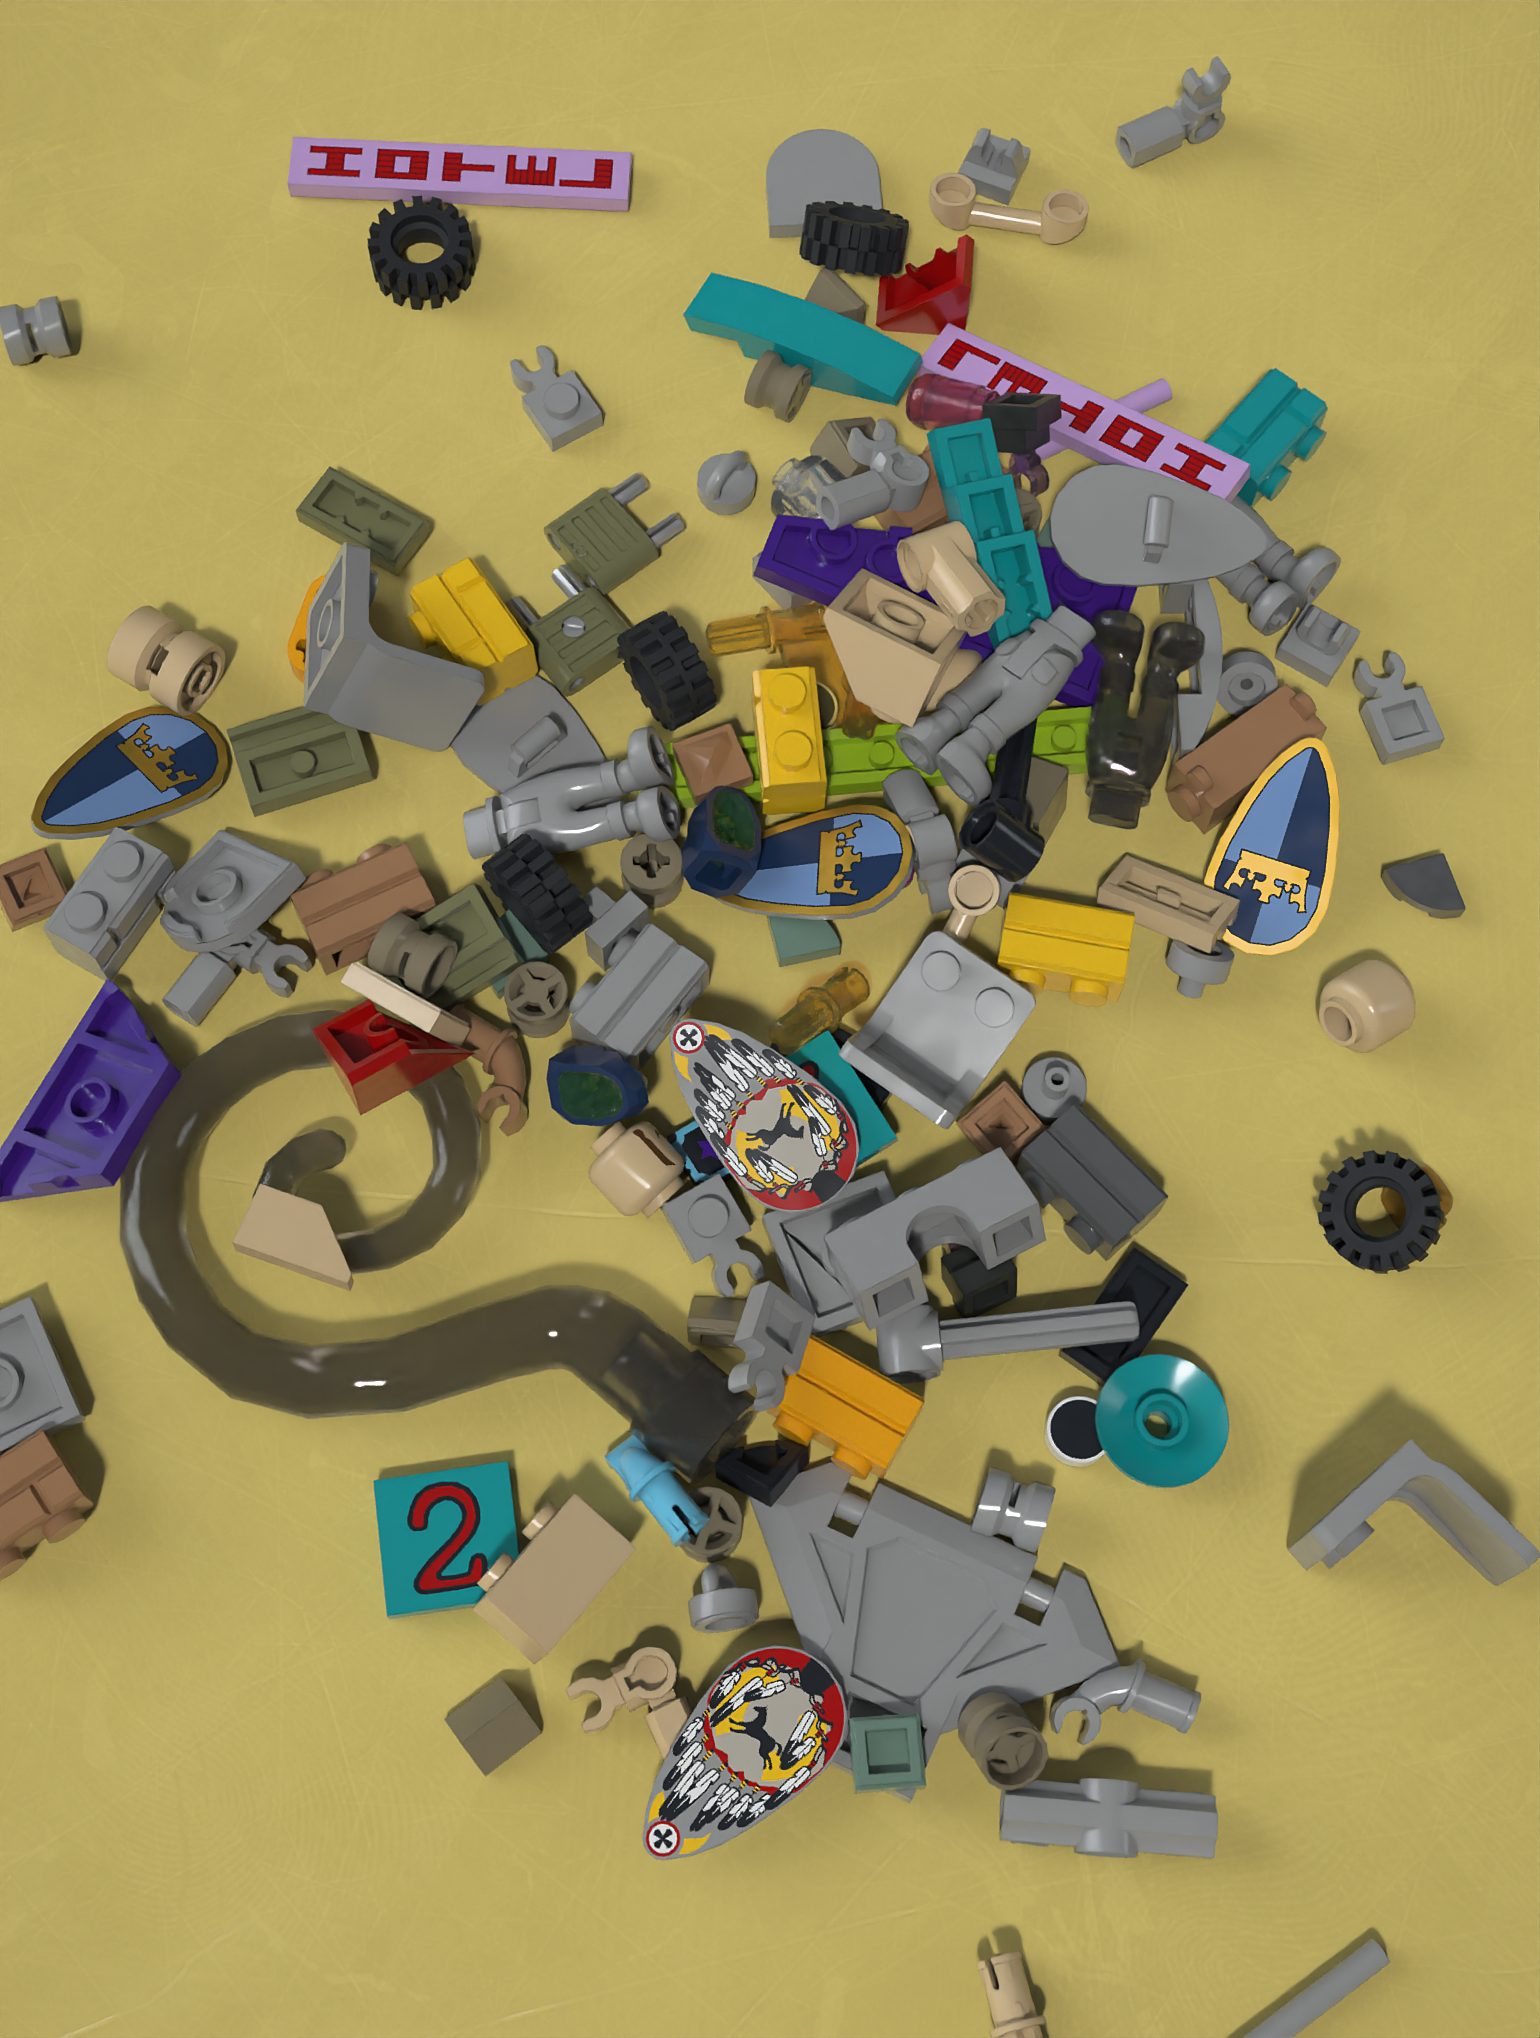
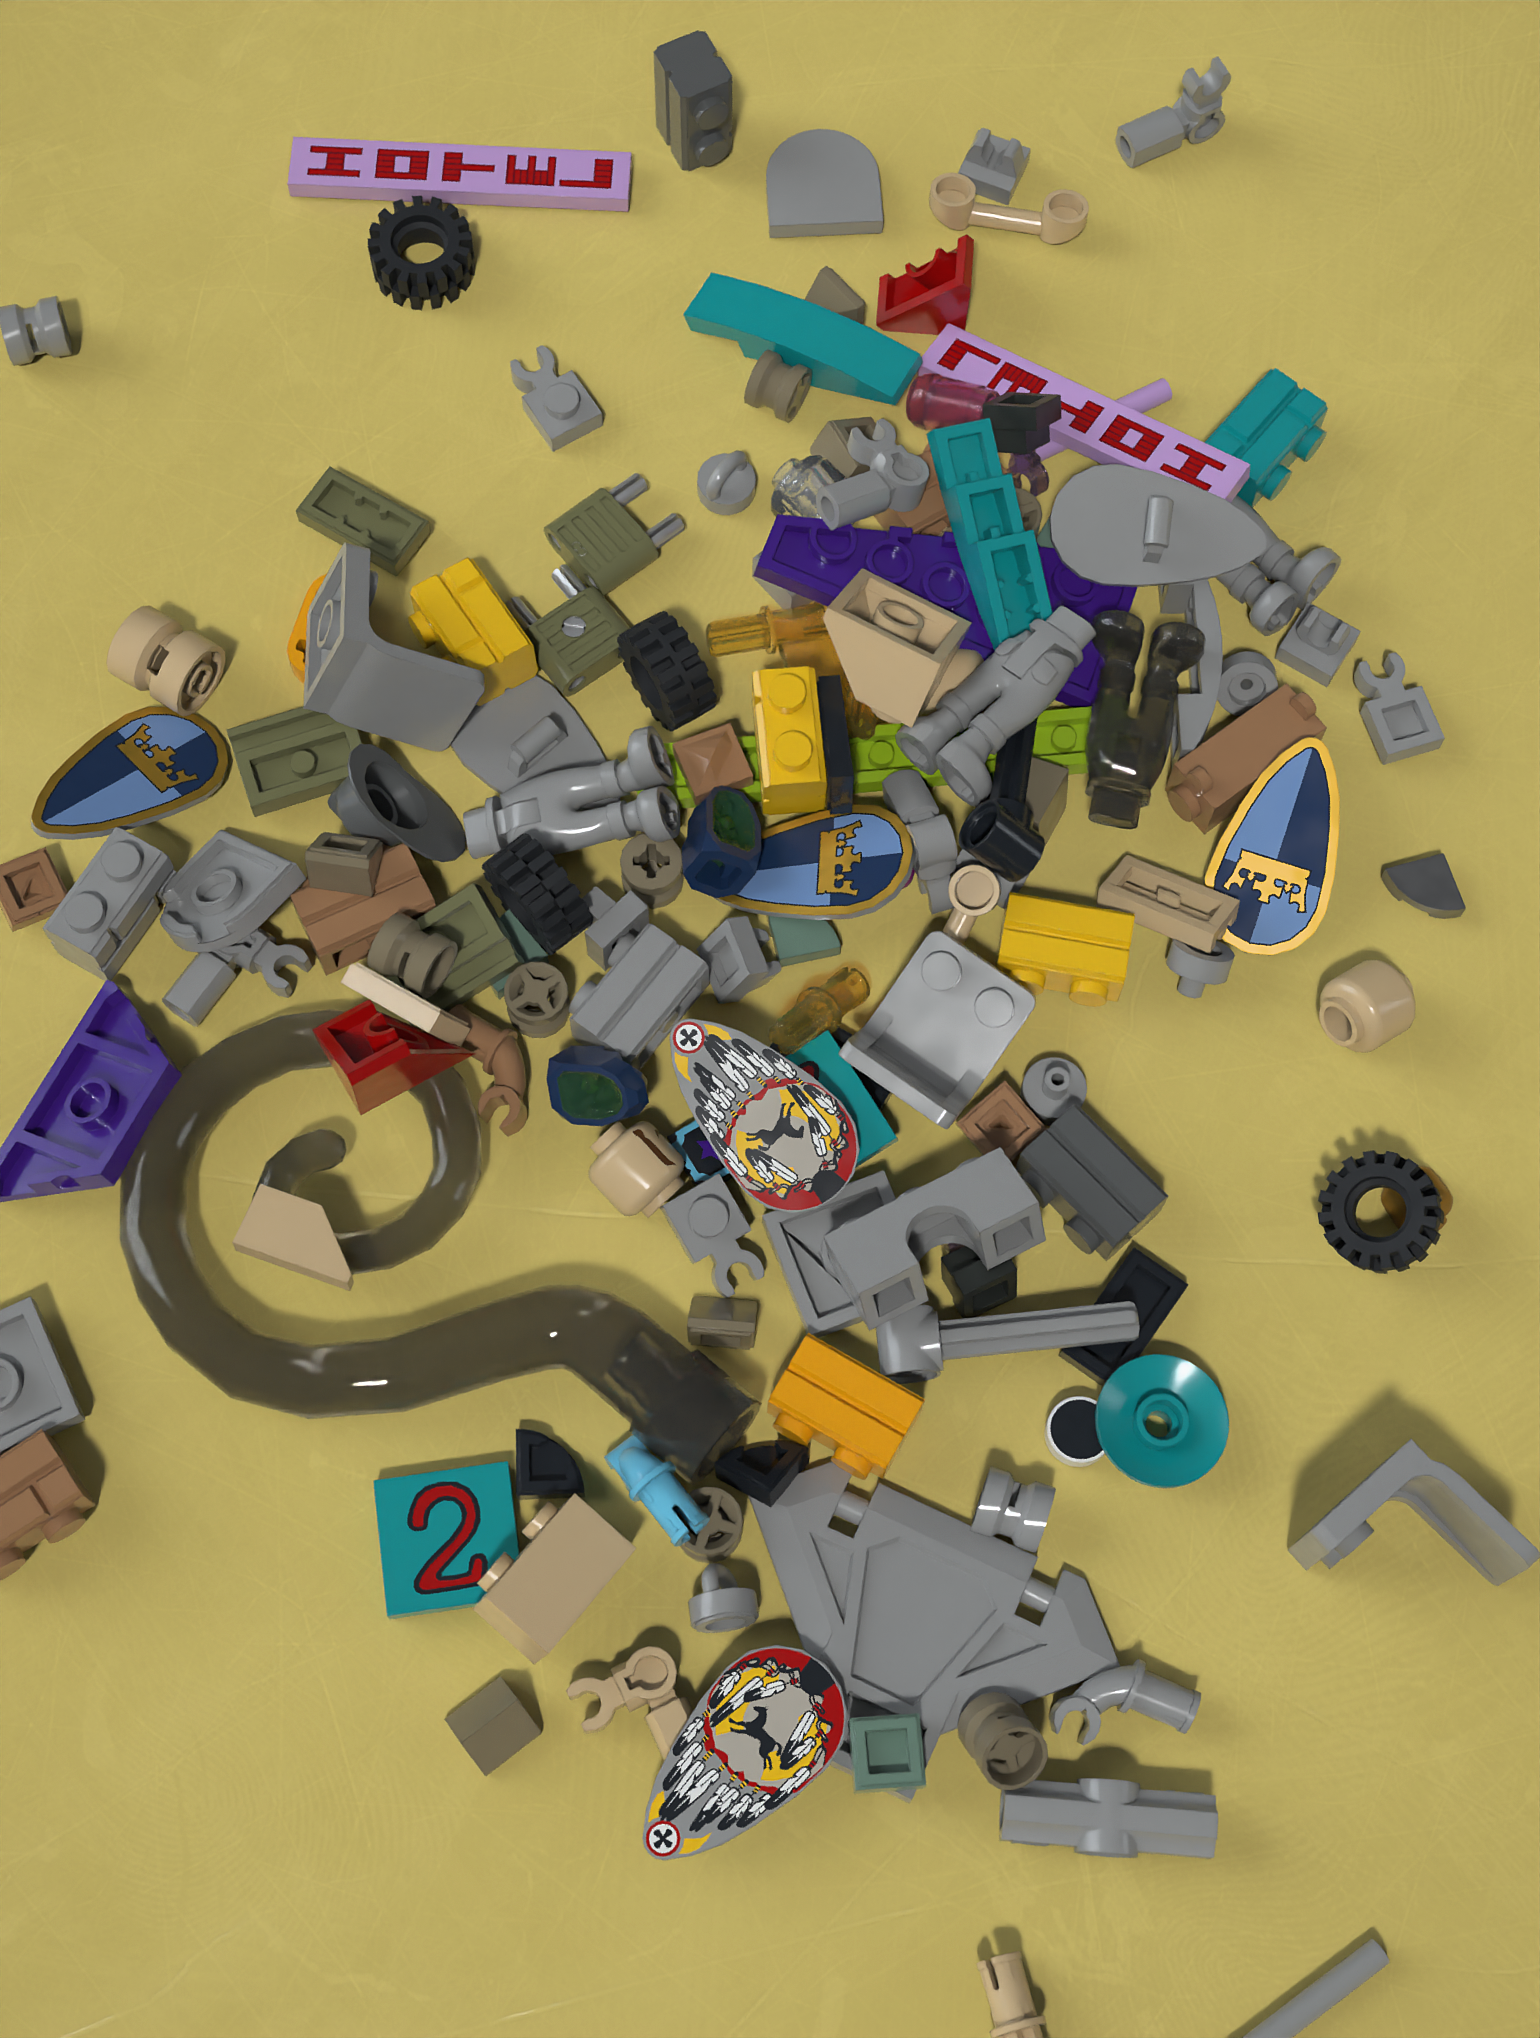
light grey plate [728,1281,815,1412] -> none
black tyre [799,201,909,276] -> none
tan piece [897,521,1006,637] -> none
none -> dark tan slope [305,832,383,897]
none -> dark grey piece [327,744,466,862]
none -> black tile [516,1429,585,1500]
none -> dark grey brick [653,30,732,171]
none -> light grey tile [697,916,781,1004]
none -> black tile [816,675,854,815]

